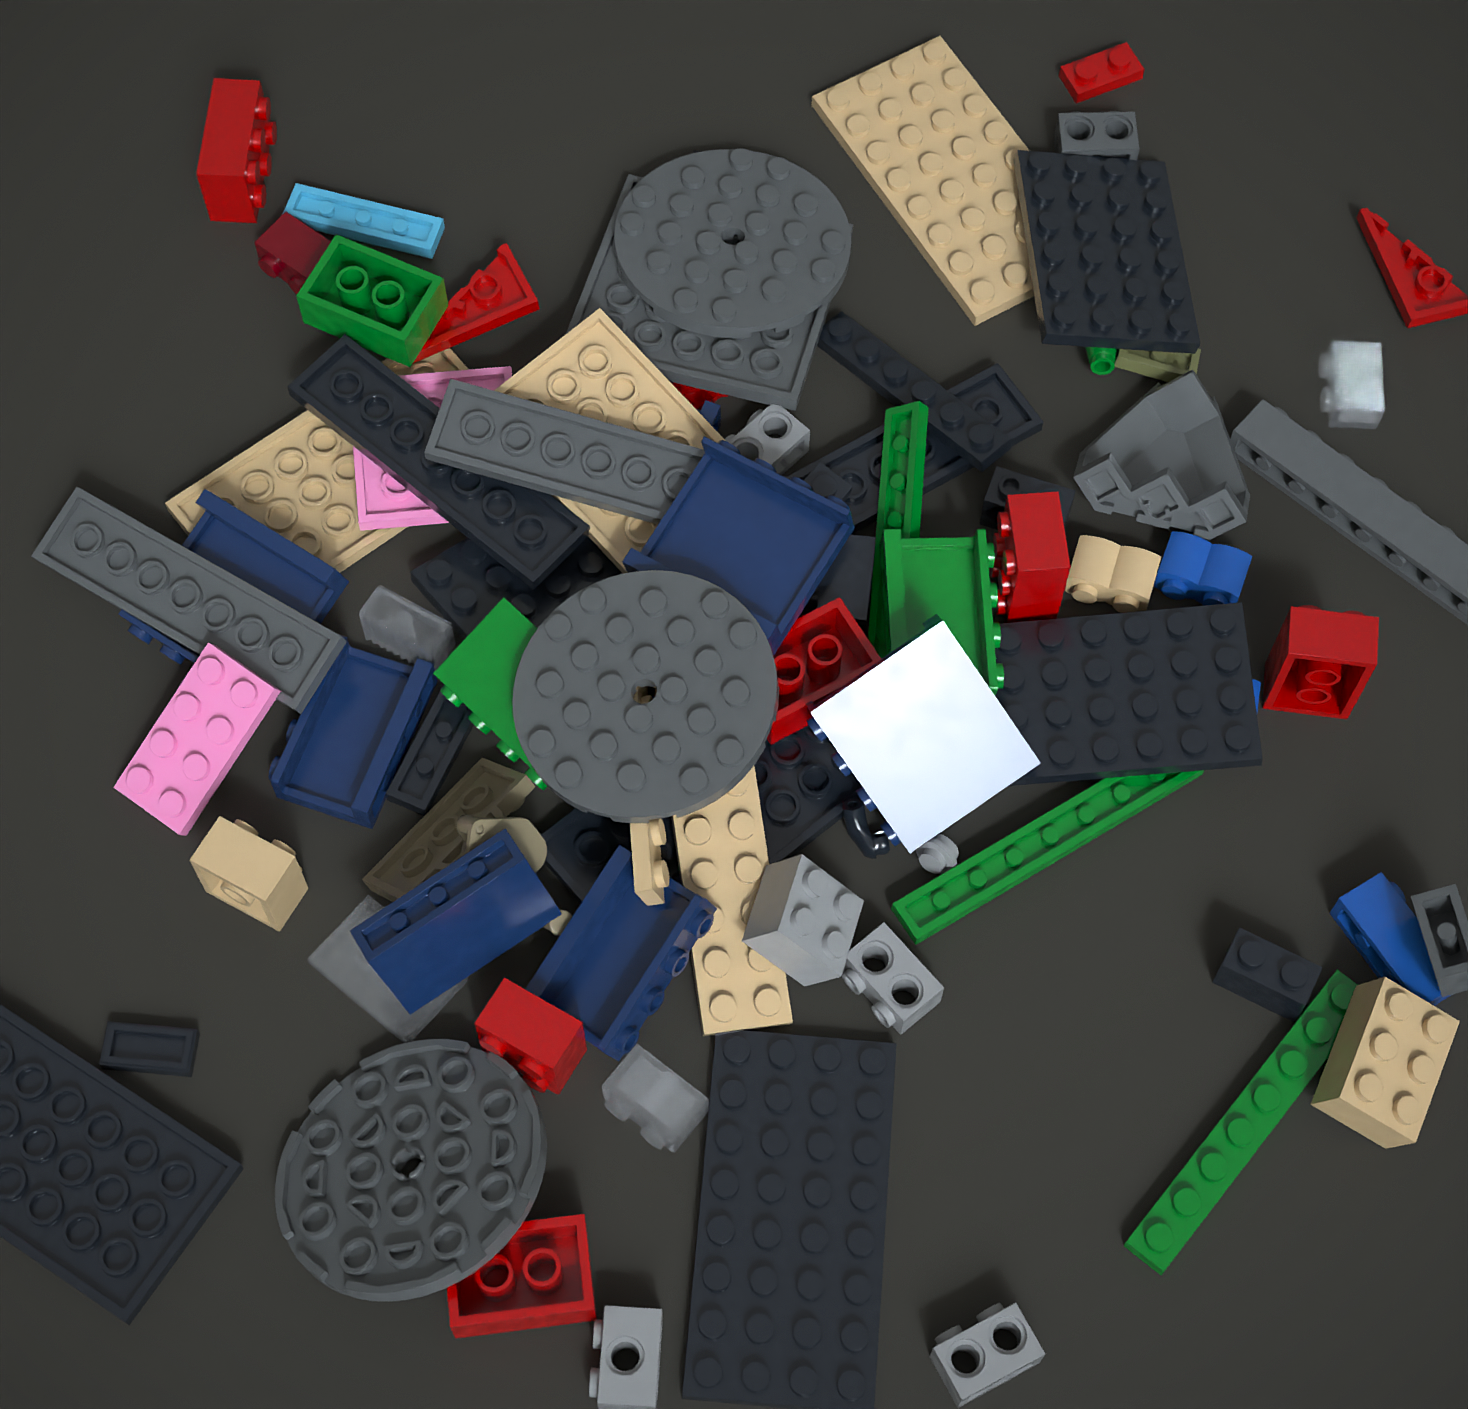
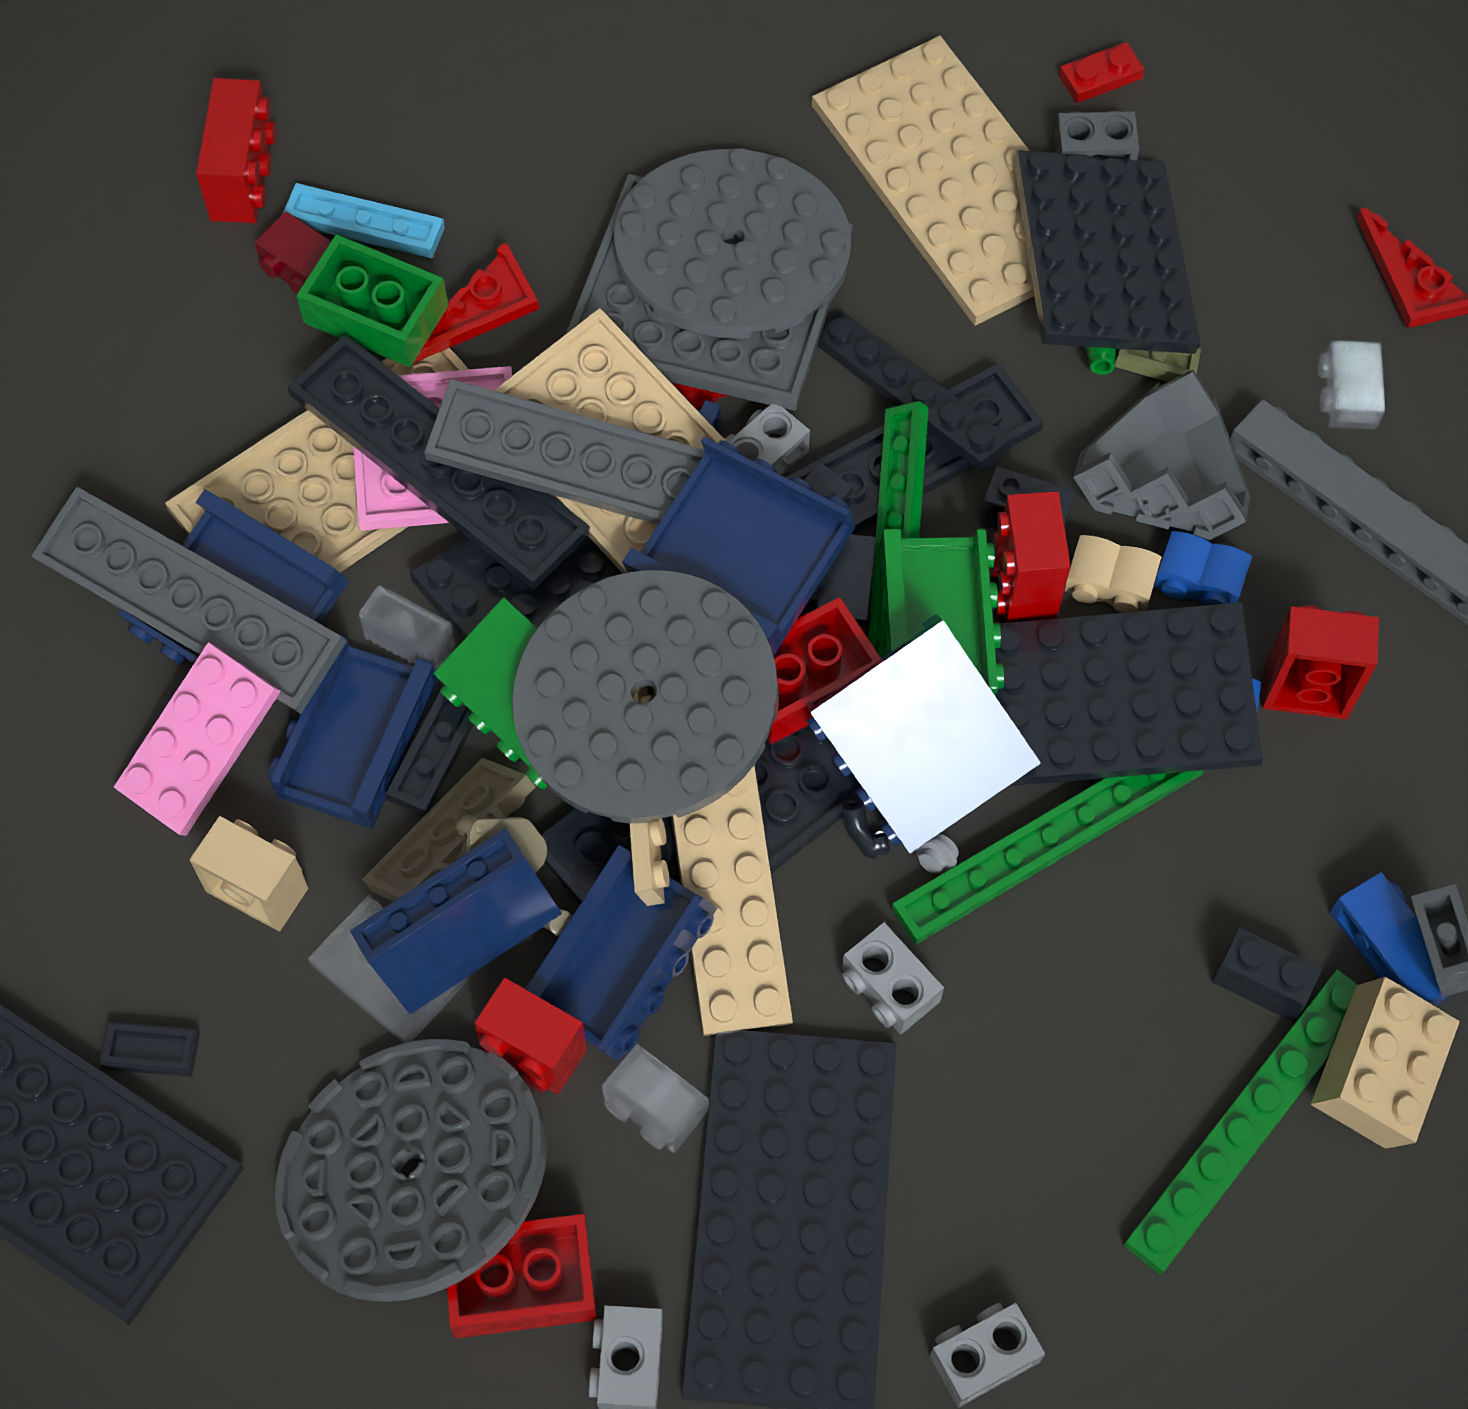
light grey brick [742,854,864,986] -> none

